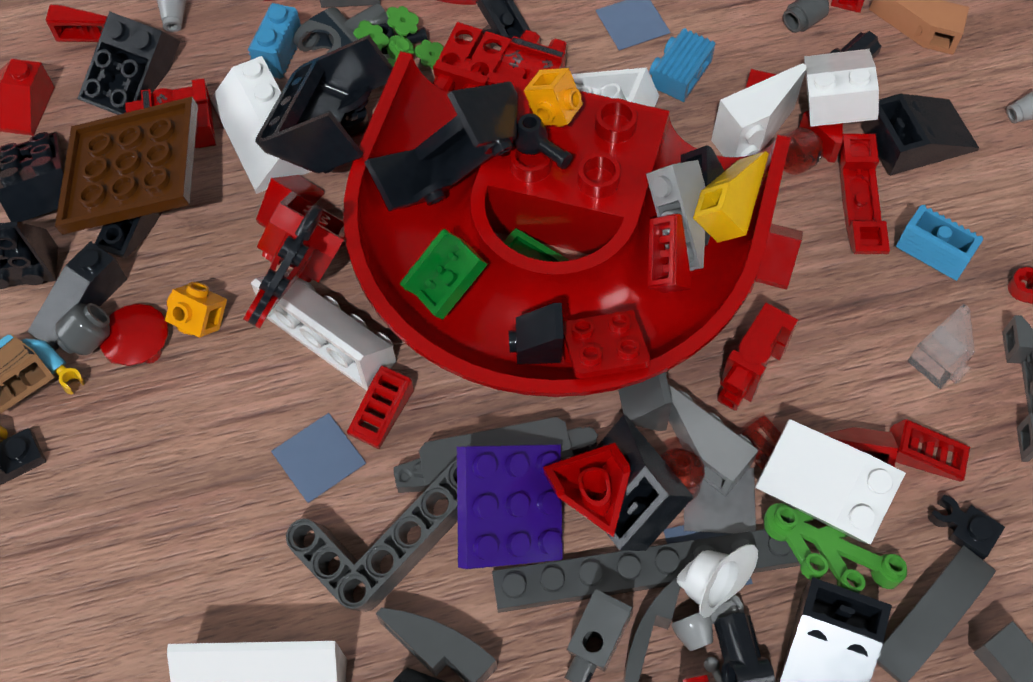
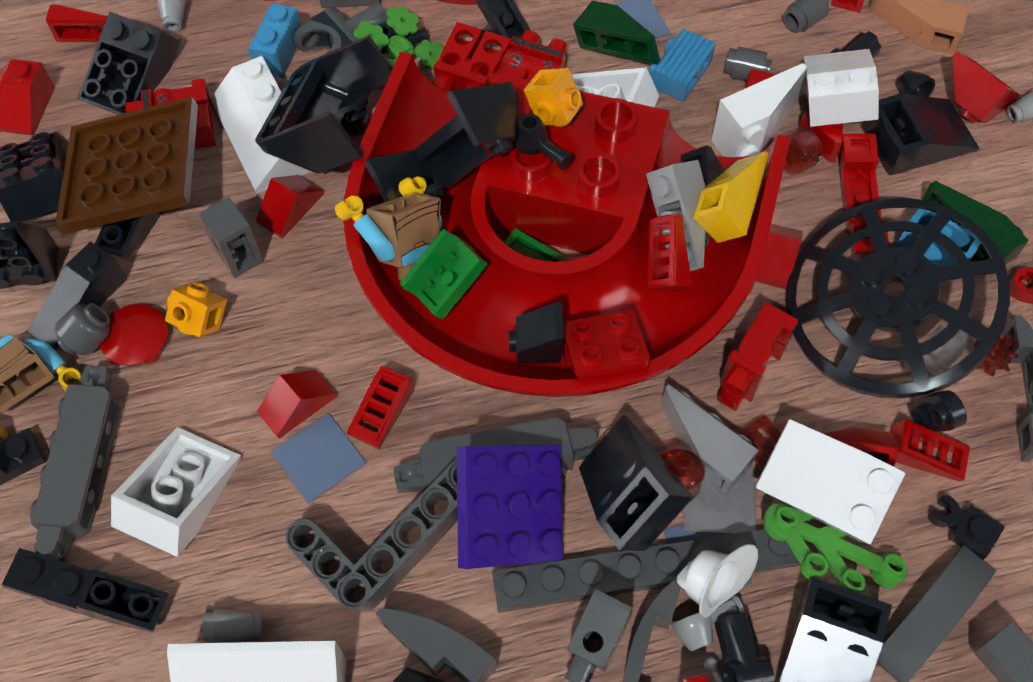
red slope [243,191,345,329] -> none
white slope [251,272,396,391] -> none
red slope [543,443,631,538] -> none
dark grey slope [618,372,673,431] -> none
none -> black slope [1,548,169,632]
none -> dark grey hinge [30,365,121,562]
none -> white slope [111,427,241,557]
none -> dark grey brick [199,197,264,278]
none -> light grey cone [203,608,262,643]
none -> red slope [257,370,337,439]
none -> torso [335,176,442,281]
none -> dark green slope [573,1,661,65]
none -> dark grey brick [724,46,772,81]
none -> black dish [786,198,1010,398]
none -> black bar [897,70,935,97]
none -> black plate [911,390,967,432]
none -> dark green slope [922,181,1029,276]
none -> red slope [953,51,1020,123]
none -> clear red gear [967,336,1018,377]

